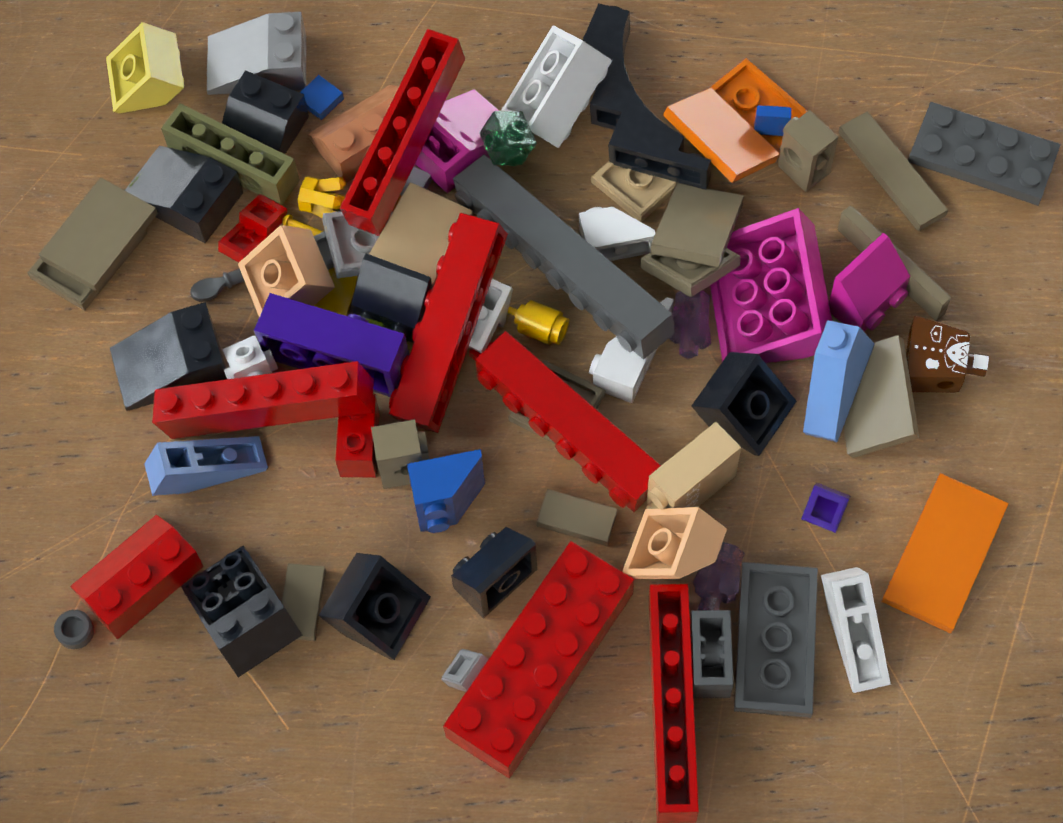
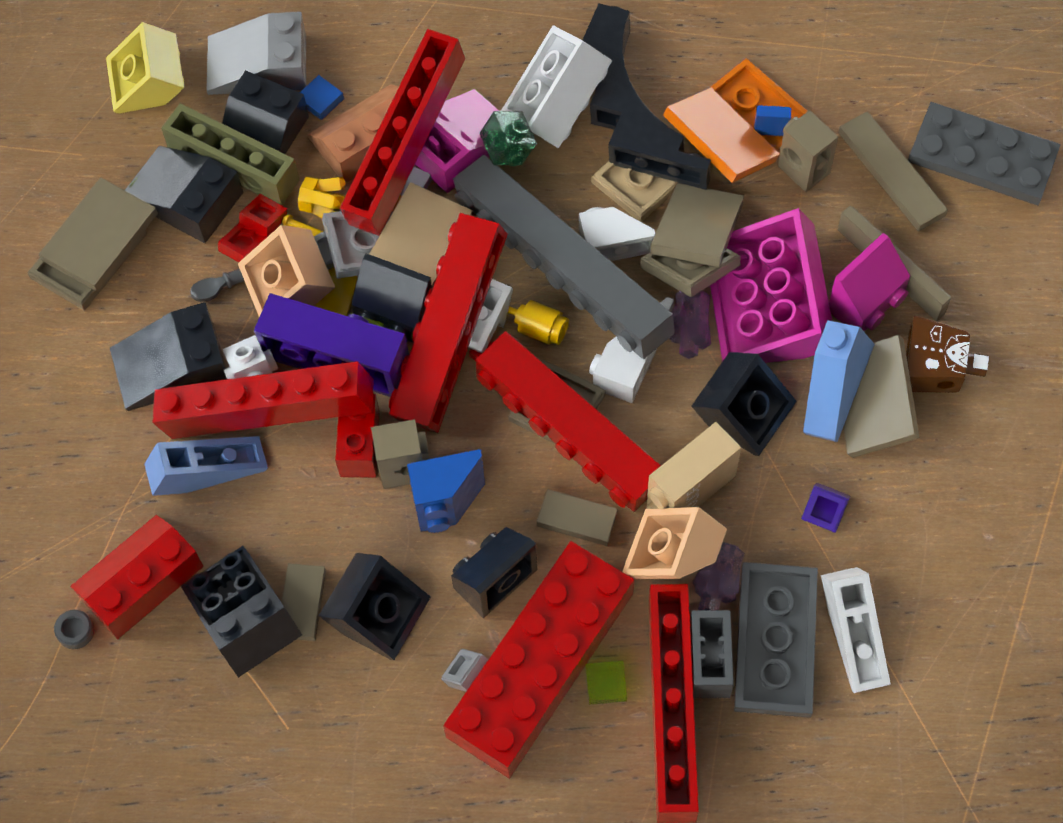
orange tile [881,473,1009,634] -> none
none -> clear neon green tile [585,661,627,705]

